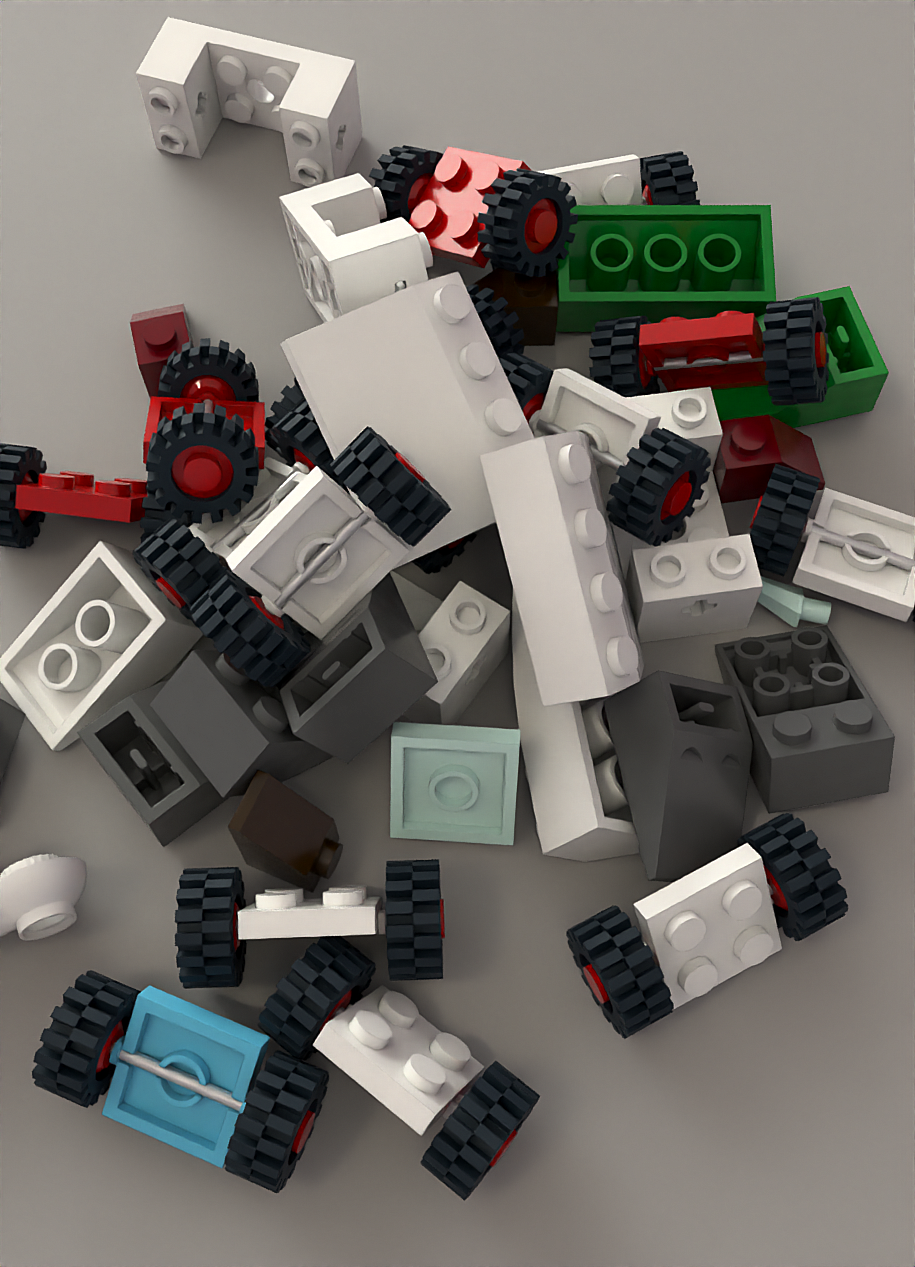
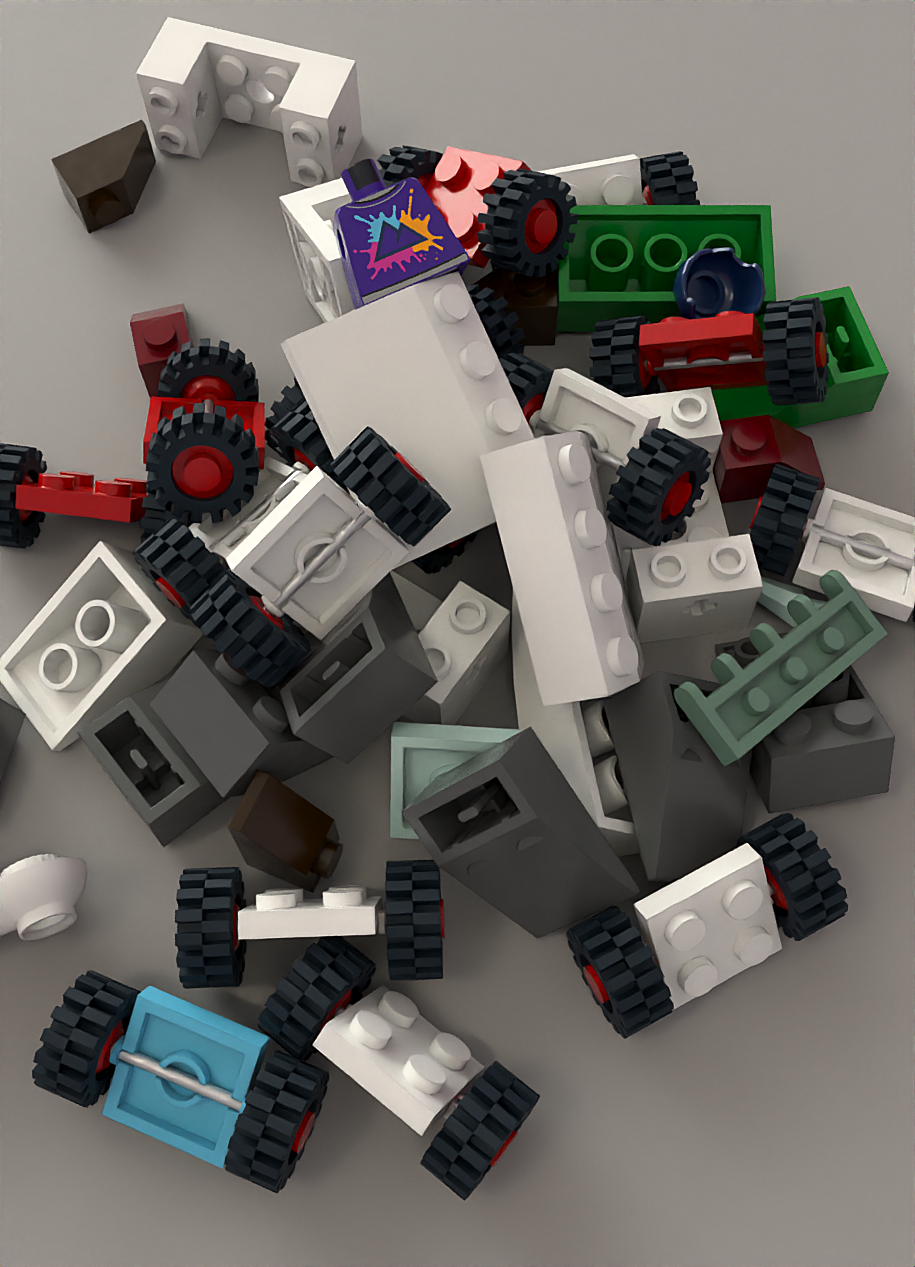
none -> dark brown slope [51,119,156,233]
none -> dark purple torso [333,158,470,310]
none -> dark grey slope [402,726,640,939]
none -> dark blue hair [673,247,766,320]
none -> sand green hinge [674,570,888,767]

